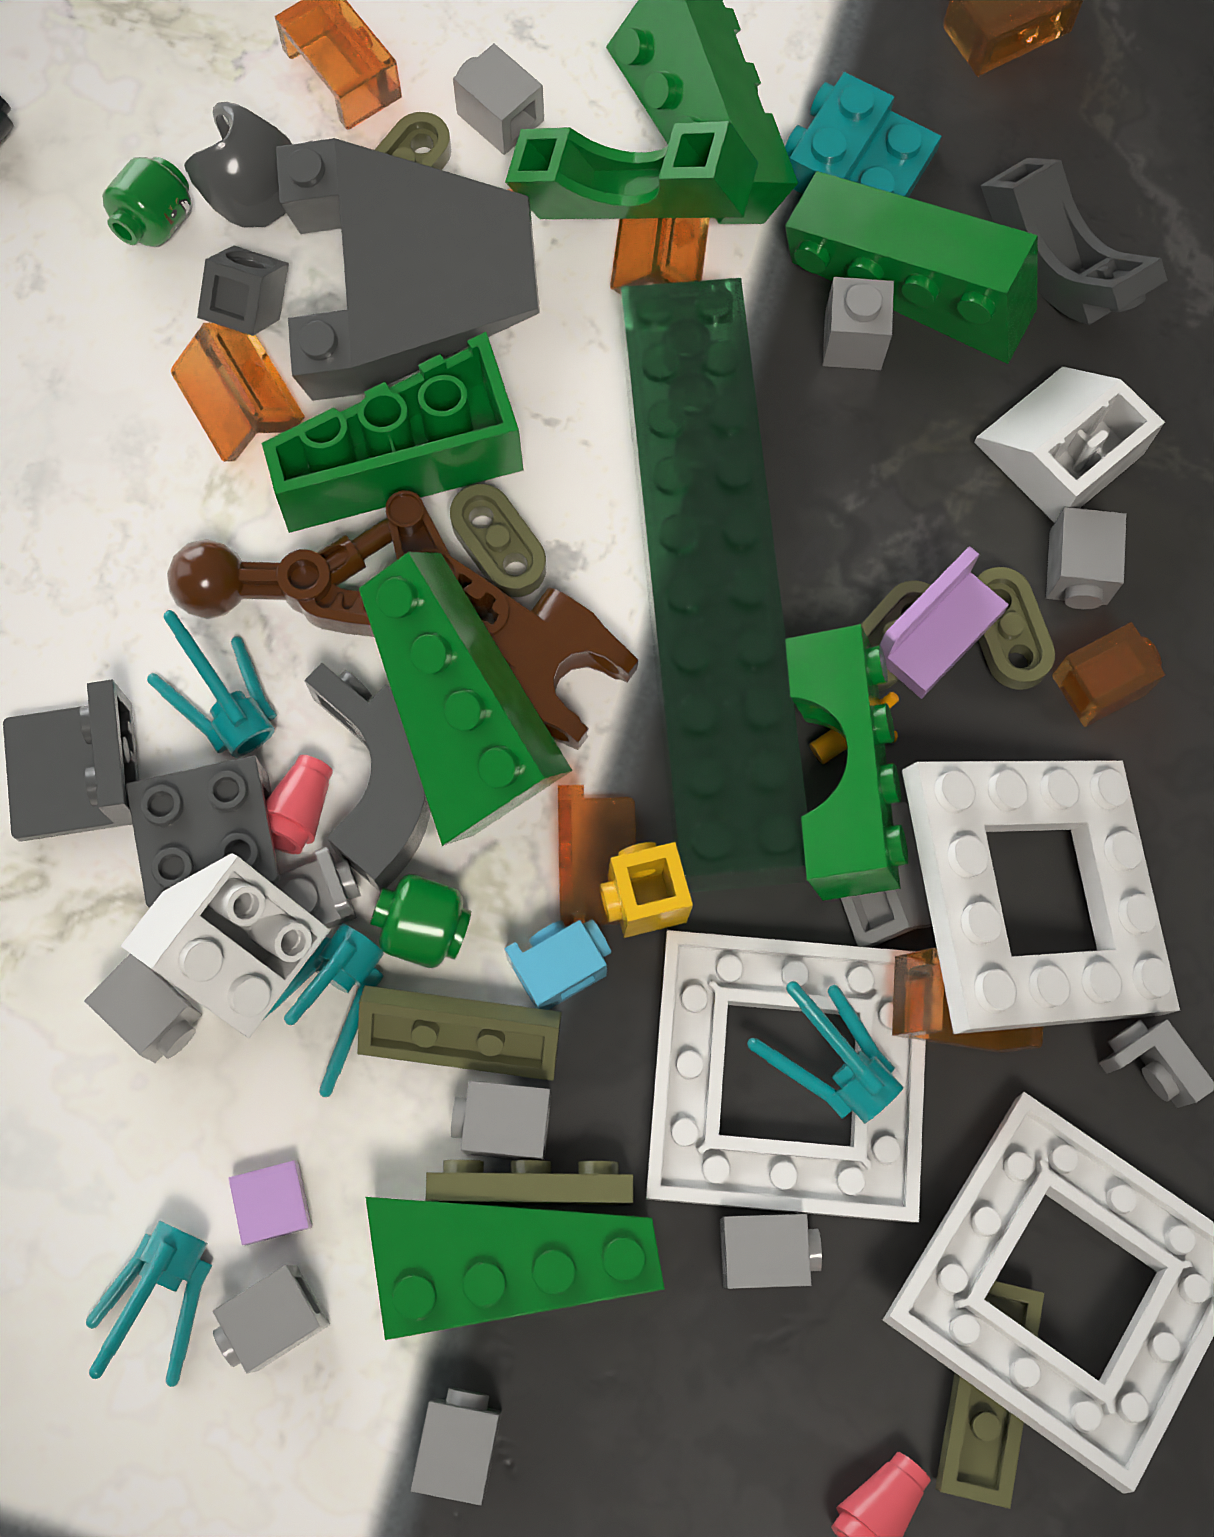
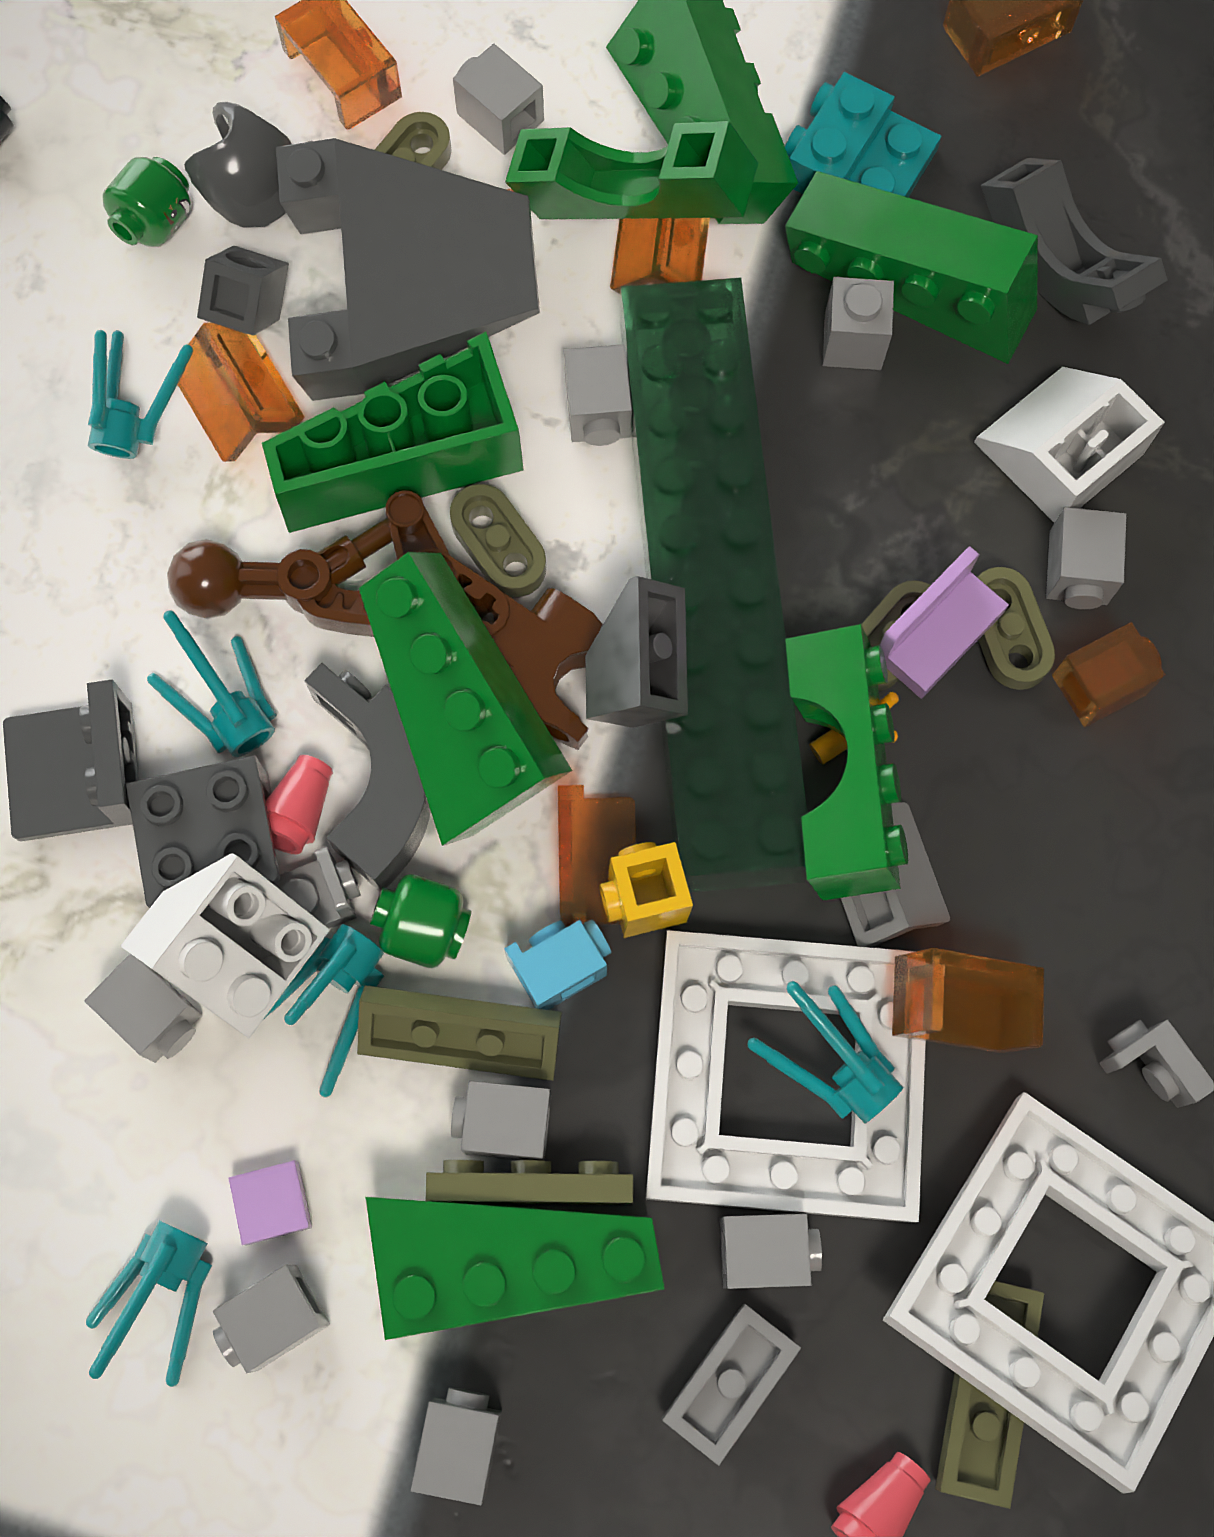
white plate [902,761,1180,1034] -> none
none -> teal plant [87,329,193,459]
none -> light grey brick [564,344,632,446]
none -> flat silver slope [585,576,688,728]
none -> light grey plate [661,1304,801,1466]

